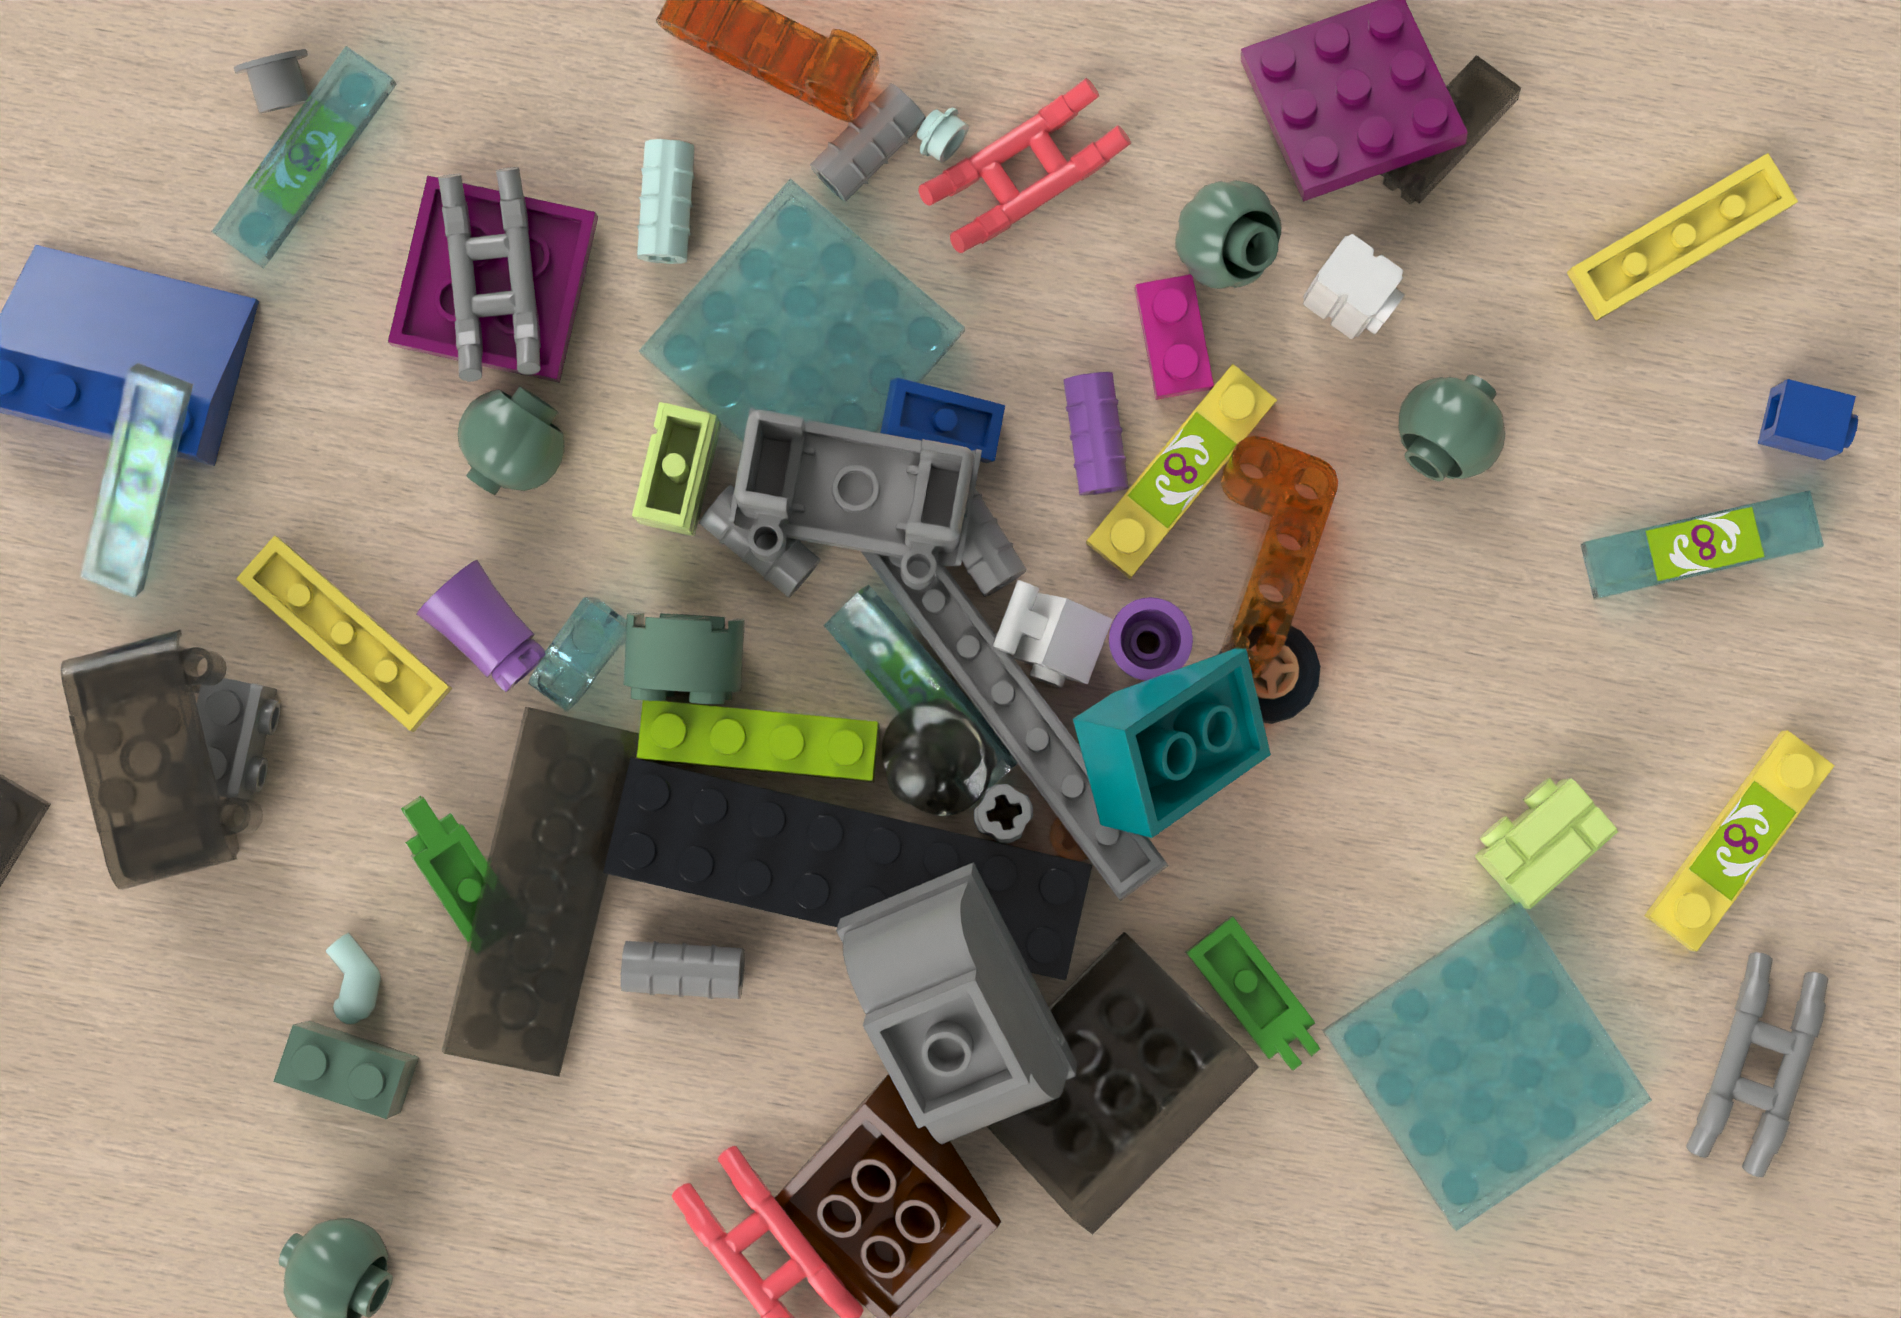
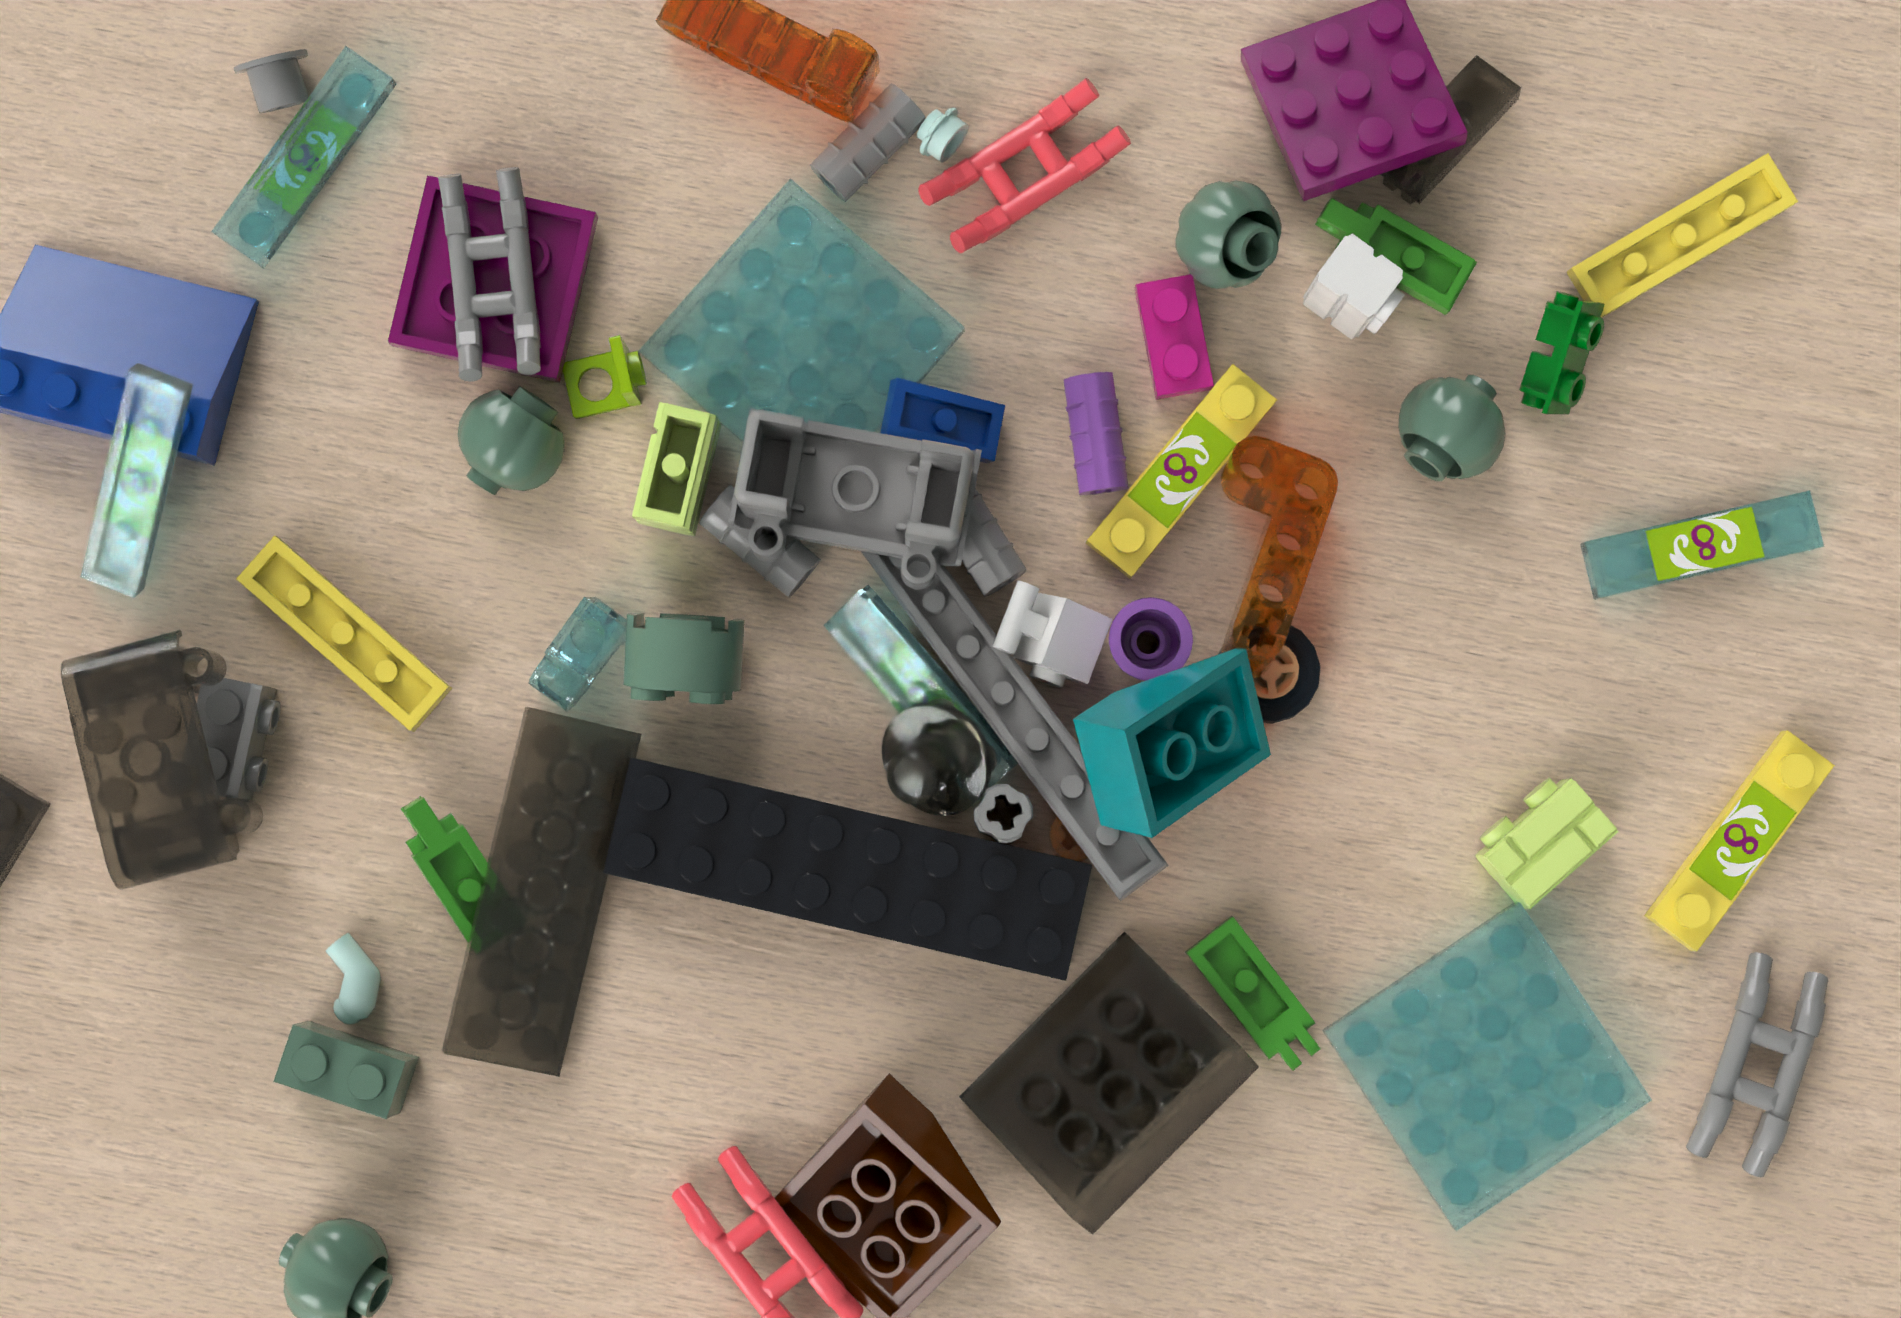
medium lavender plant [416,560,547,692] -> none
light grey axle [621,941,745,999] -> none
light aqua axle [637,139,695,264] -> none
lime brick [637,700,880,783] -> none
light grey container [836,862,1077,1144] -> none
blue brick [1758,379,1858,461] -> none
none -> lime bracket [563,335,647,419]
none -> bright green hinge [1315,198,1477,315]
none -> green hinge [1519,291,1605,414]

